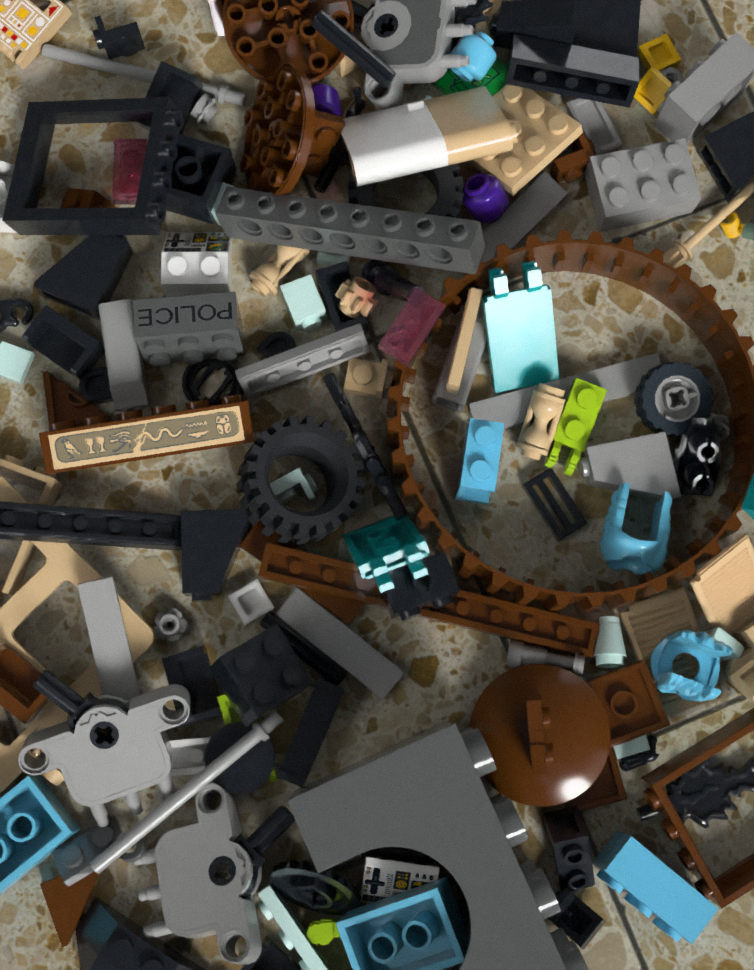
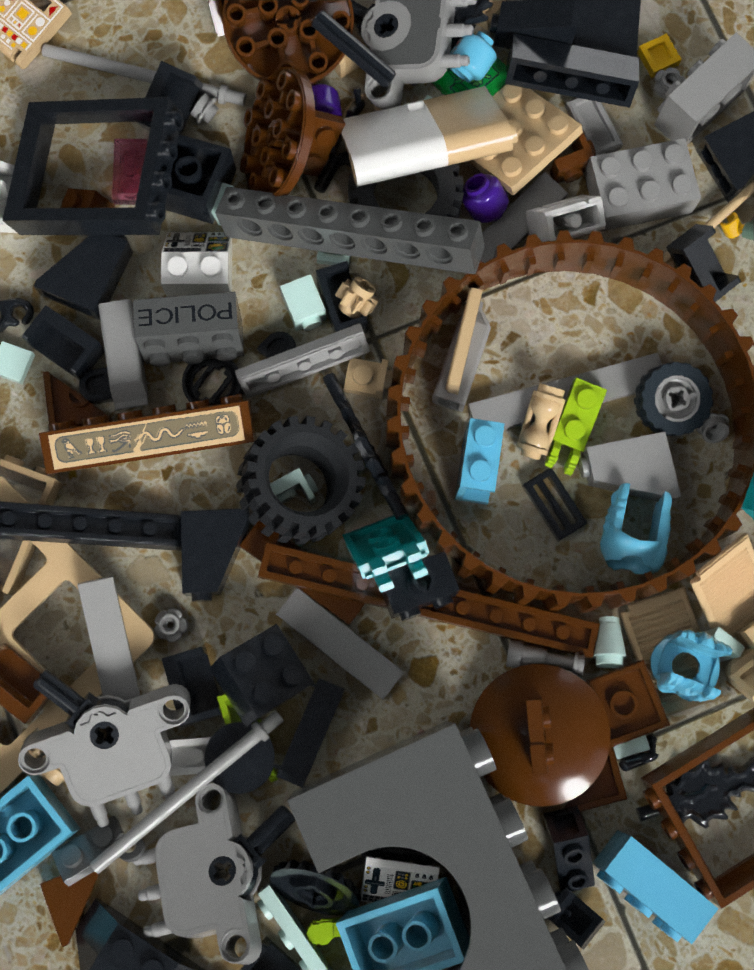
black bracket [92,15,145,60] -> none
white tile [228,579,275,626] -> none
tan piece [249,245,310,297] -> none
black axle [260,611,347,686] -> none
black pin [361,259,427,308] -> none
clear pink plate [378,288,446,367] -> none
tile [482,260,559,394] -> none
yellow tile [634,67,673,115] -> none
black connector [673,417,723,496] -> none
none -> white brick [526,195,606,242]
none -> black panel [666,224,741,302]

